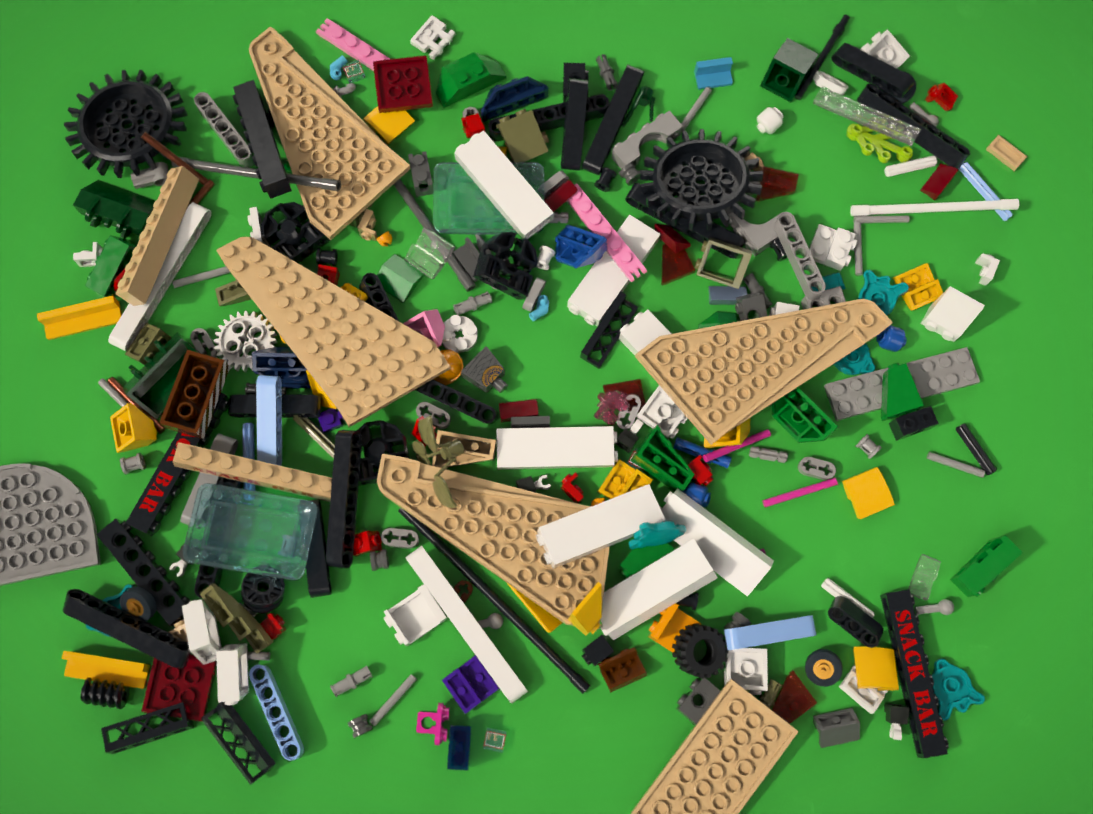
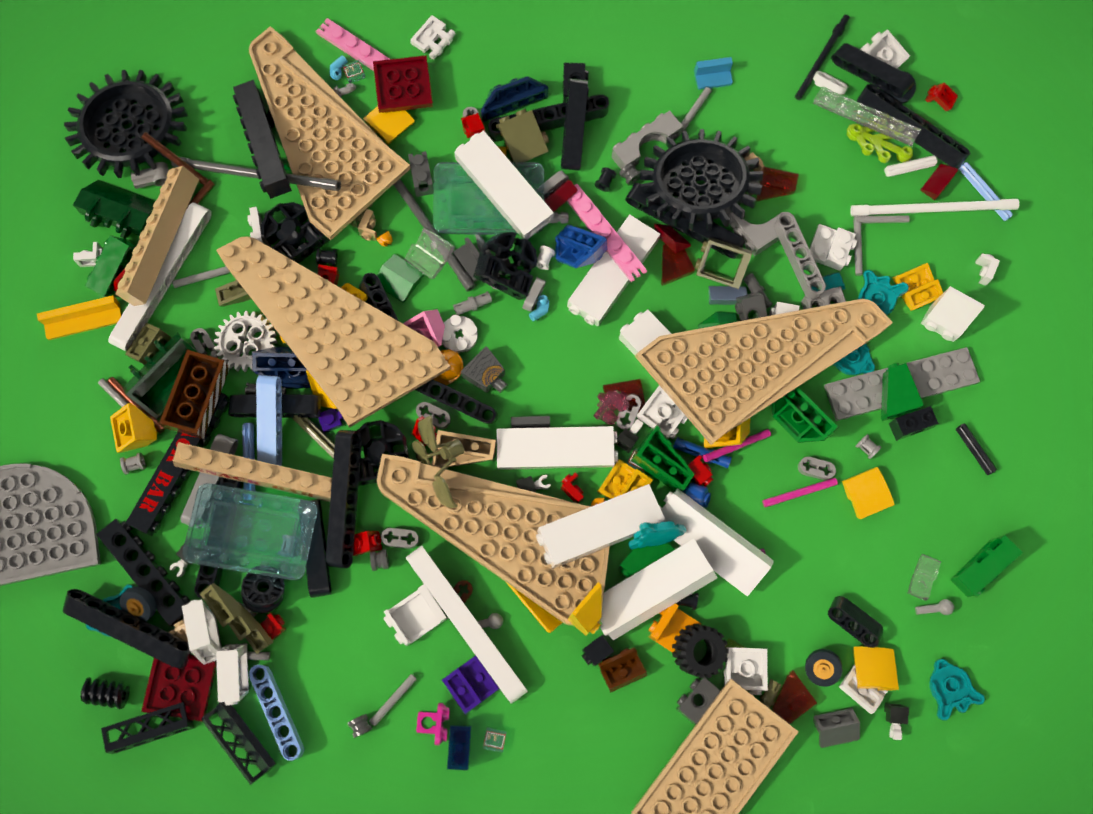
yellow panel [62,651,151,689] -> none
light grey beam [194,92,254,168] -> none
light grey pin [330,665,373,697] -> none
black piece [398,508,591,694] -> none
green wedge [435,52,506,108] -> none
dark red slope [499,399,539,422] -> none
black fence [580,291,638,369] -> none
black beam [582,65,644,176] -> none
dark grey pin [596,55,618,91] -> none
dark green plant [622,86,655,127] -> none
dark grey wheel [724,612,752,629] -> none
light blue beam [724,615,817,650] -> none
light grey axle [749,446,788,463] -> none
white head [756,107,784,134] -> none
dark green slope [760,38,818,102] -> none
black bush [769,238,788,261] -> none
white axle [821,578,875,618] -> none
blue head [876,325,907,352] -> none
black brick [880,590,949,758] -> none
light grey bar [909,102,939,127] -> none
light grey bar [926,452,985,478] -> none
tan tile [986,135,1027,171] -> none

